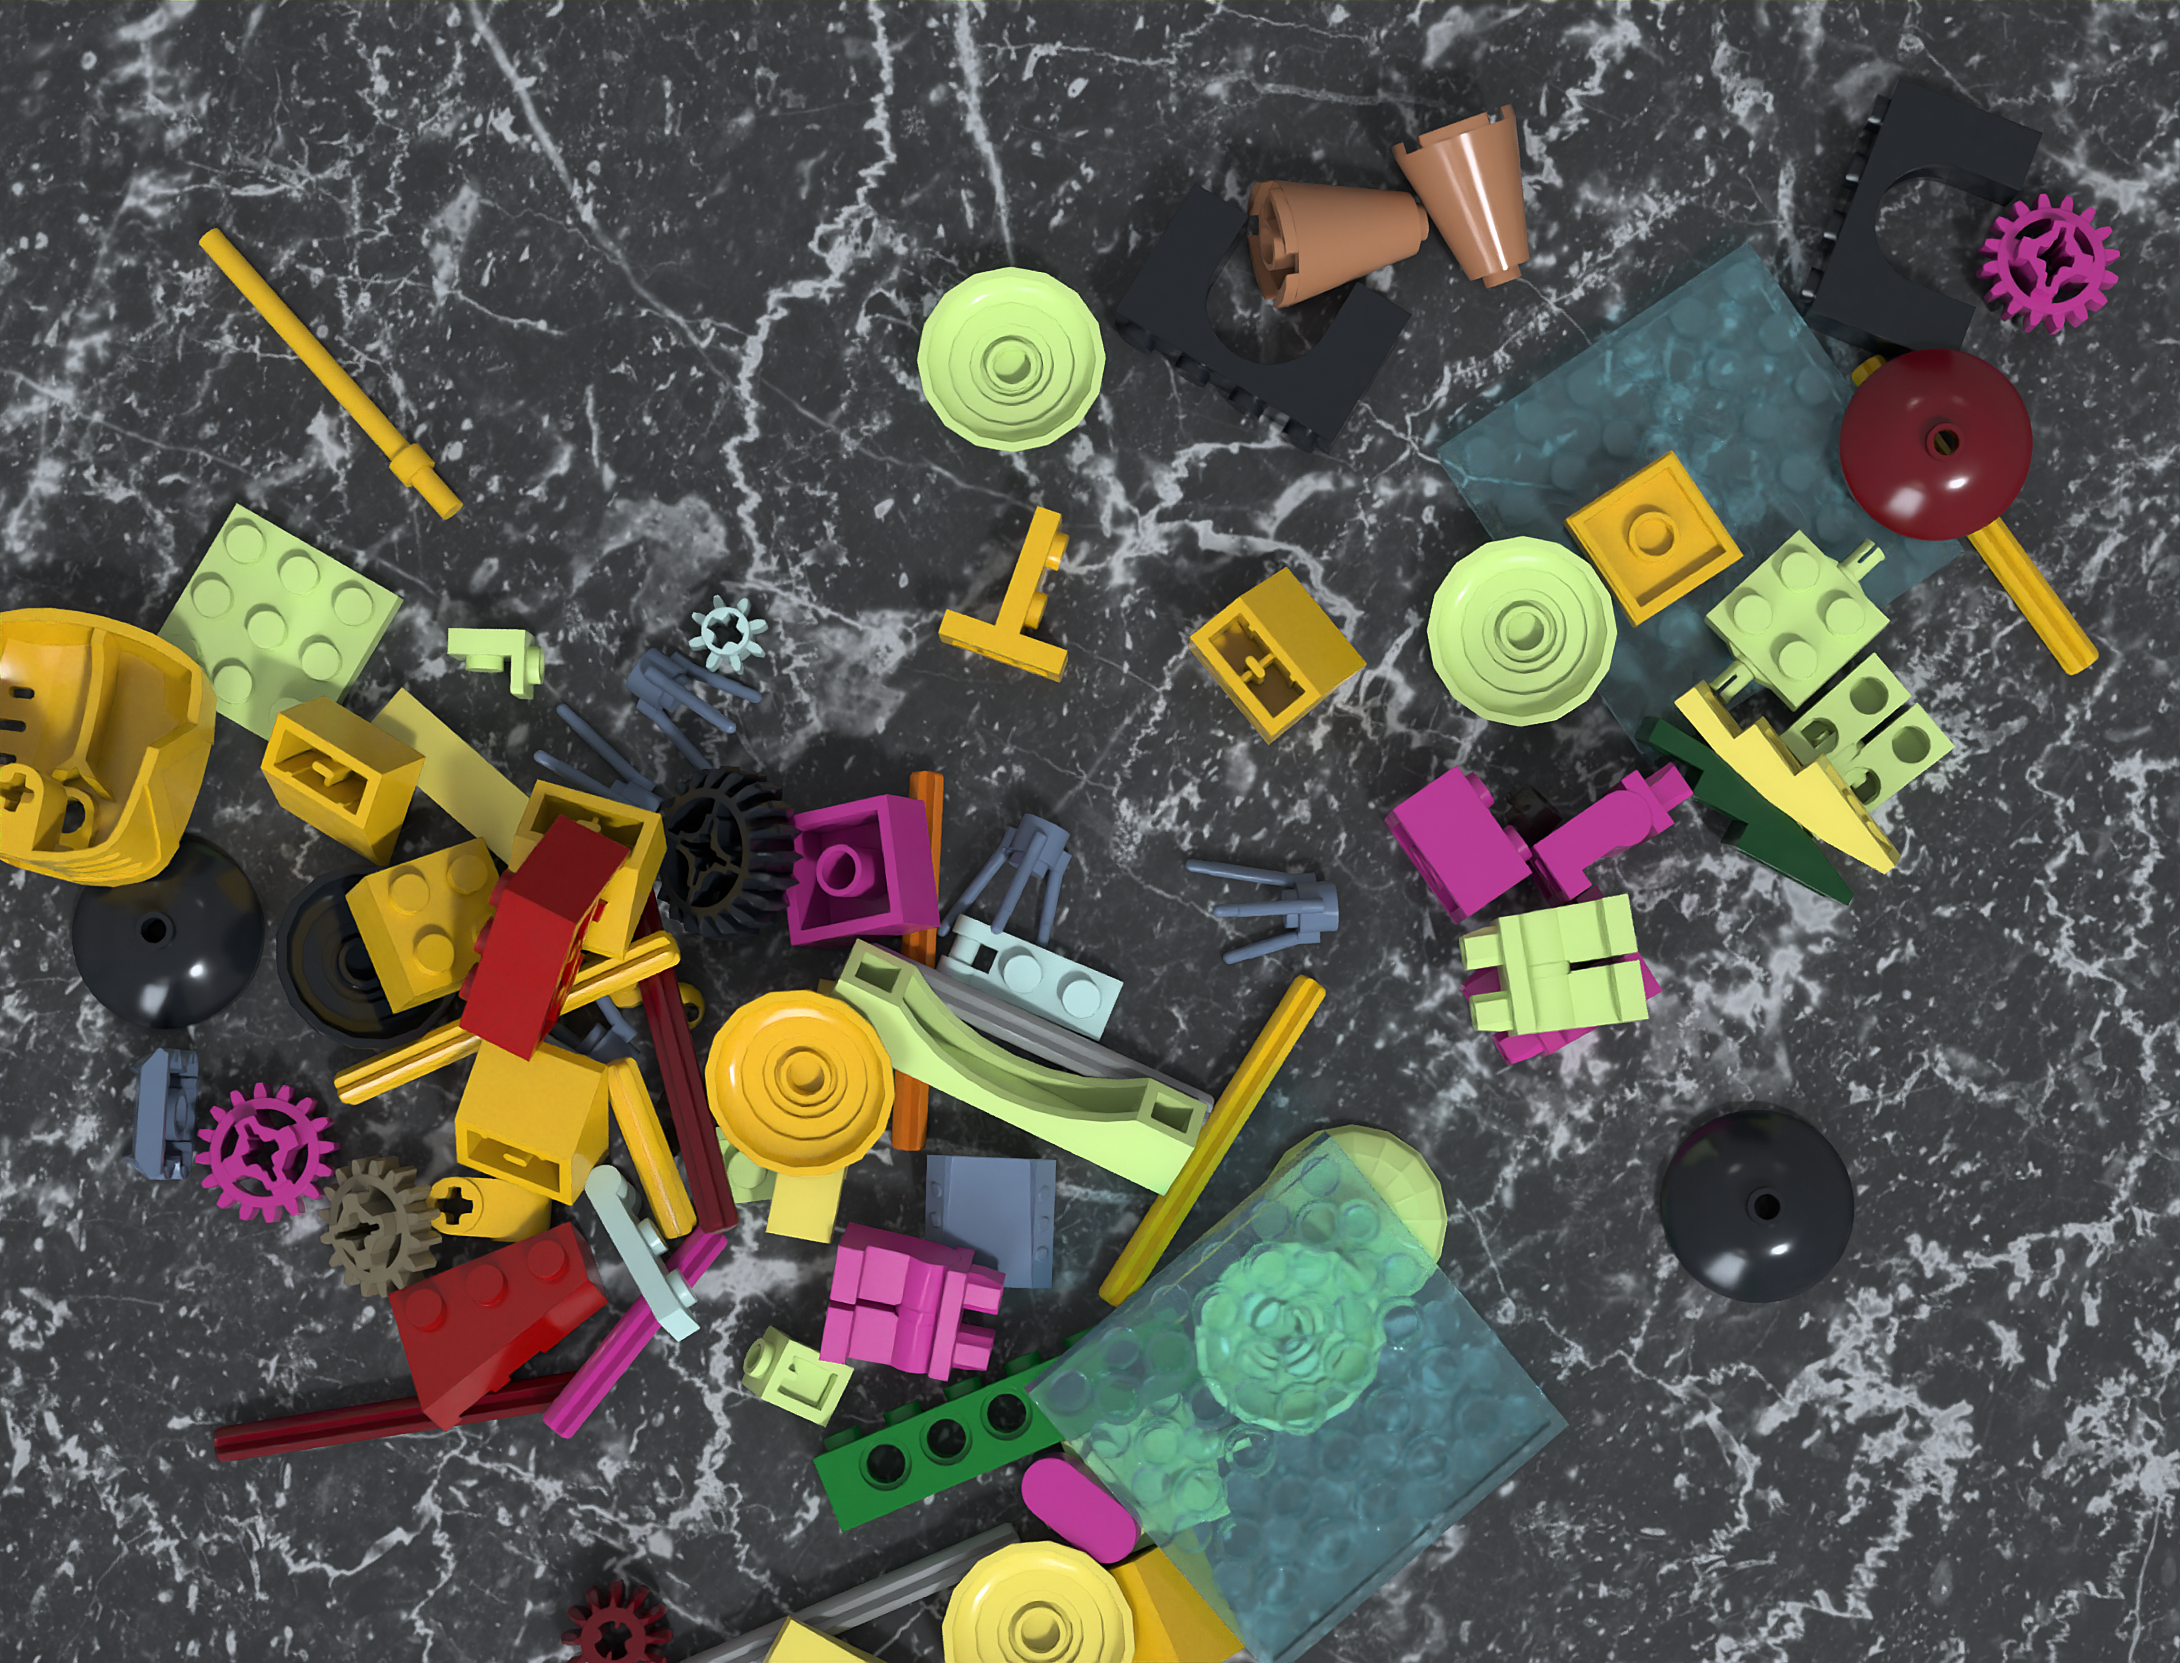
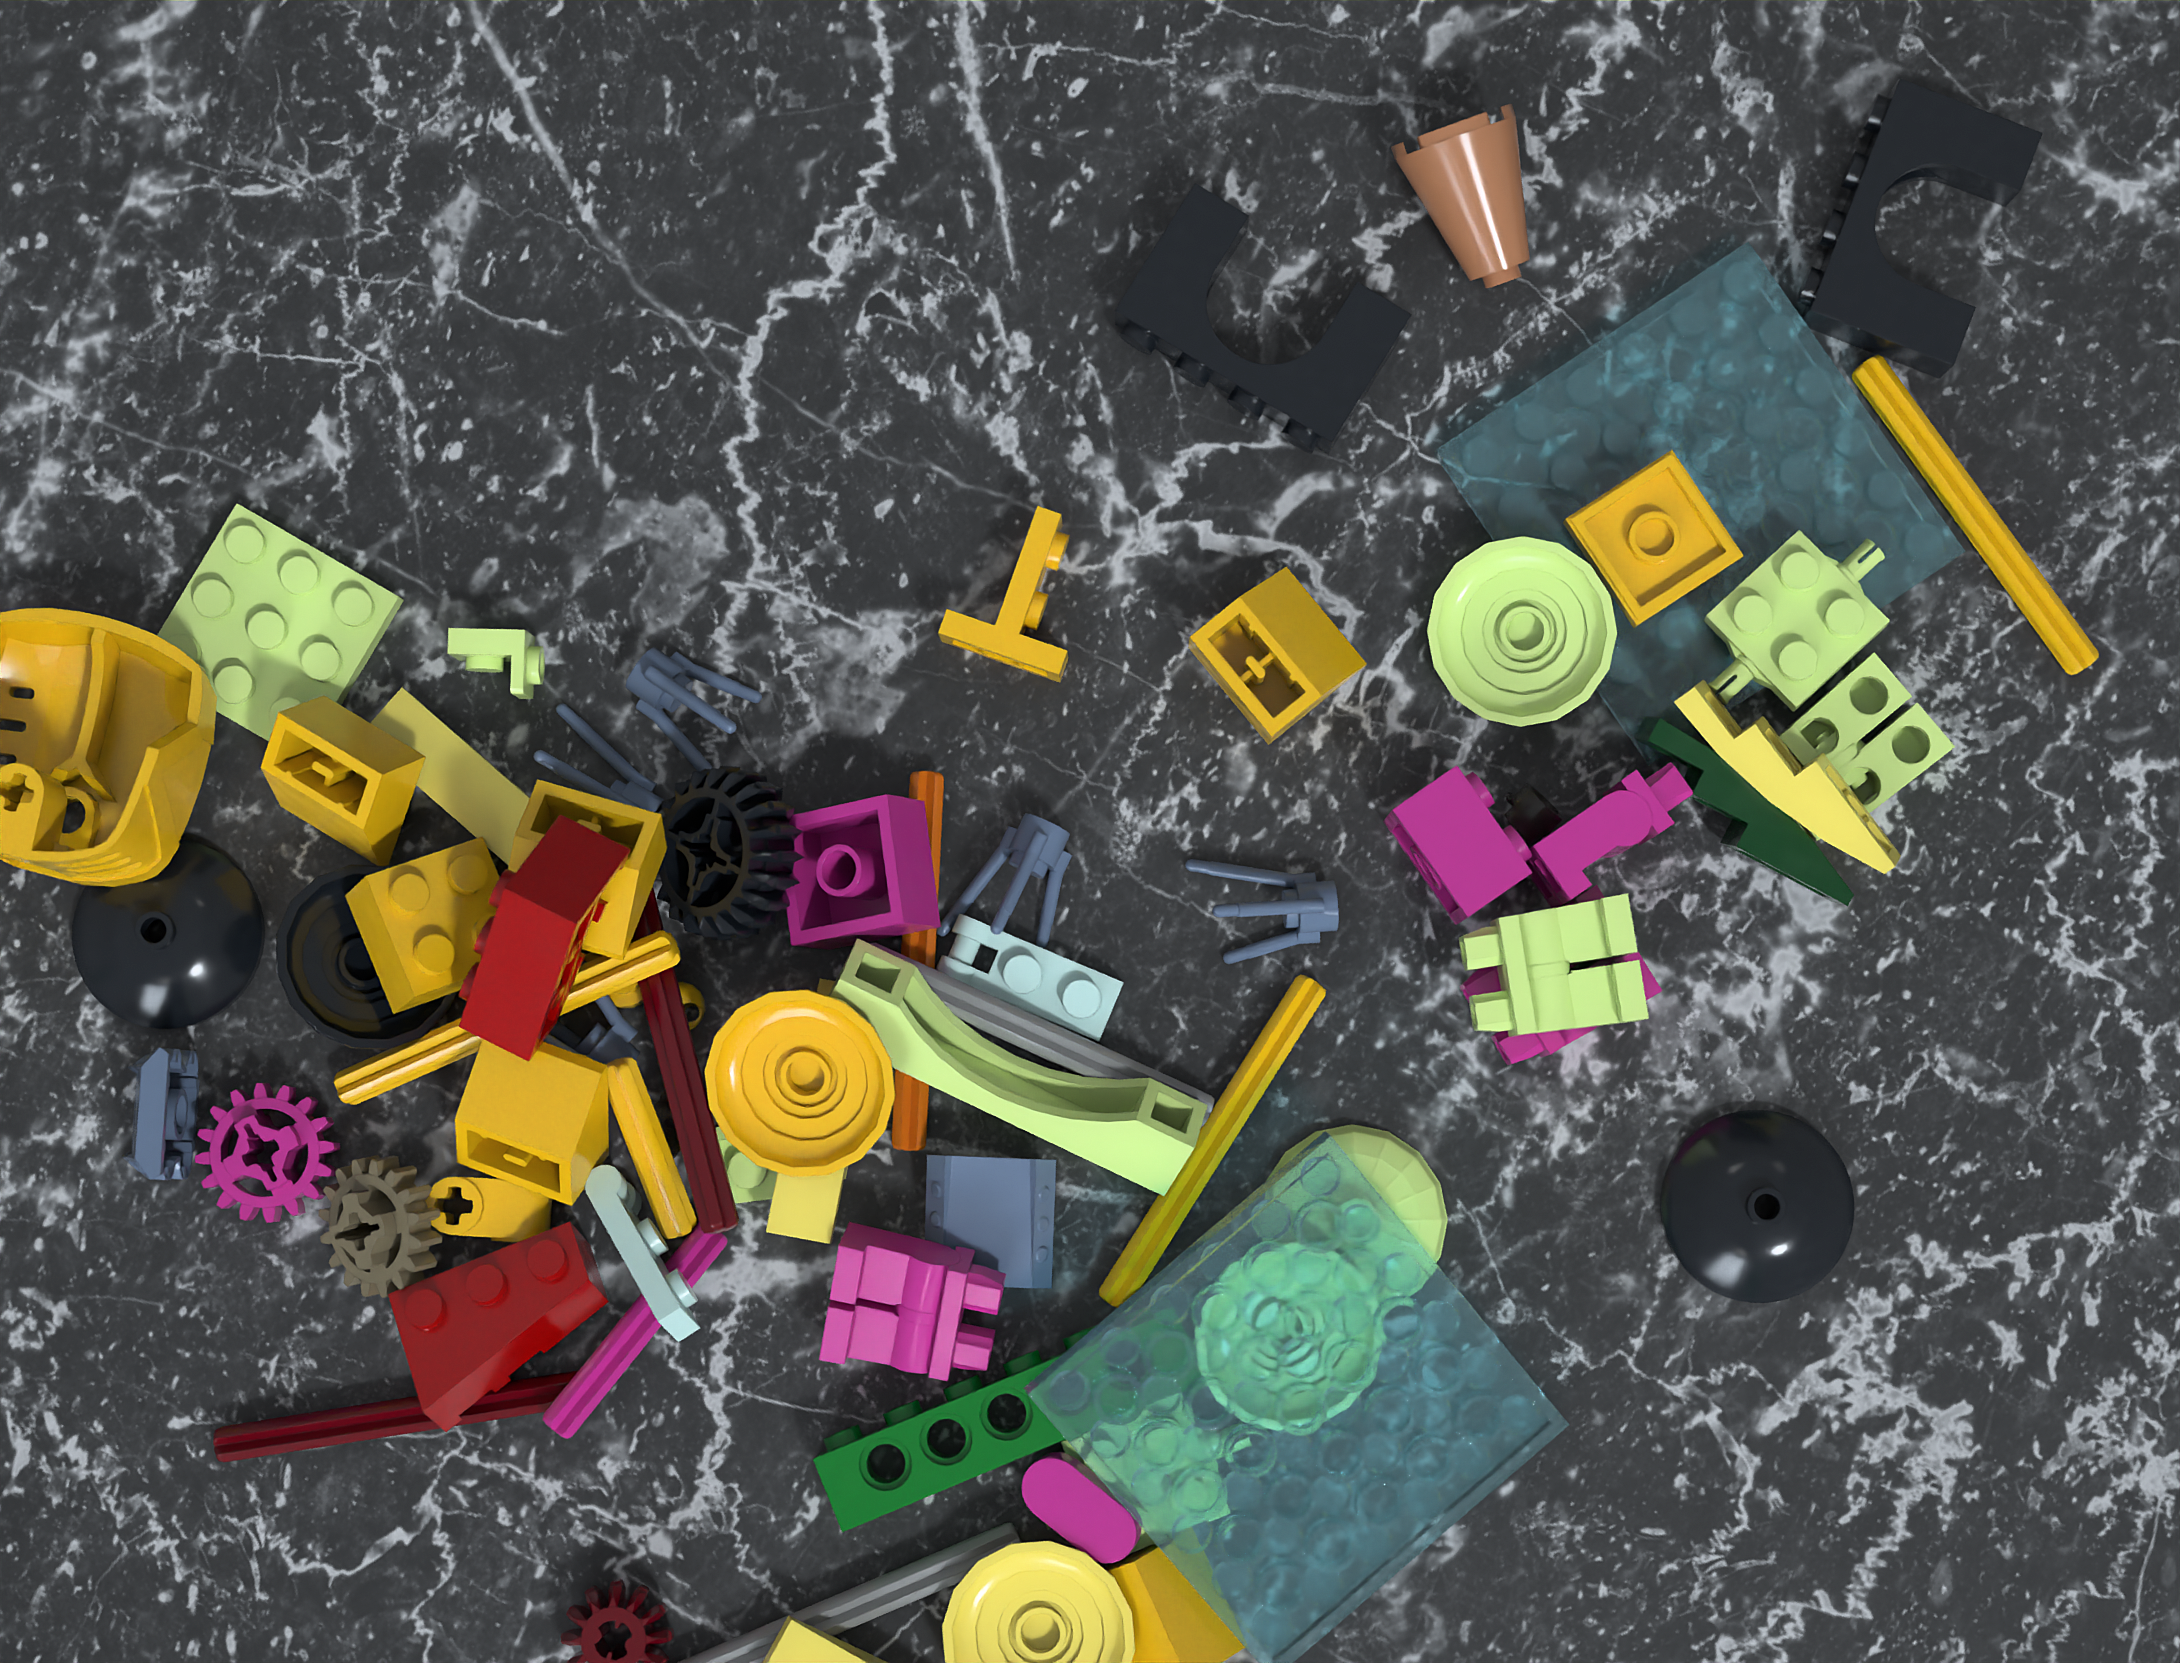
yellow bar [199,228,463,520] -> none
light aqua gear [688,595,768,675] -> none
yellowish green bracket [742,1326,854,1427] -> none
yellowish green hat [917,267,1106,453] -> none
nougat cone [1247,180,1429,309] -> none
dark red dish [1838,348,2033,541] -> none
dark pink gear [1976,194,2120,335] -> none

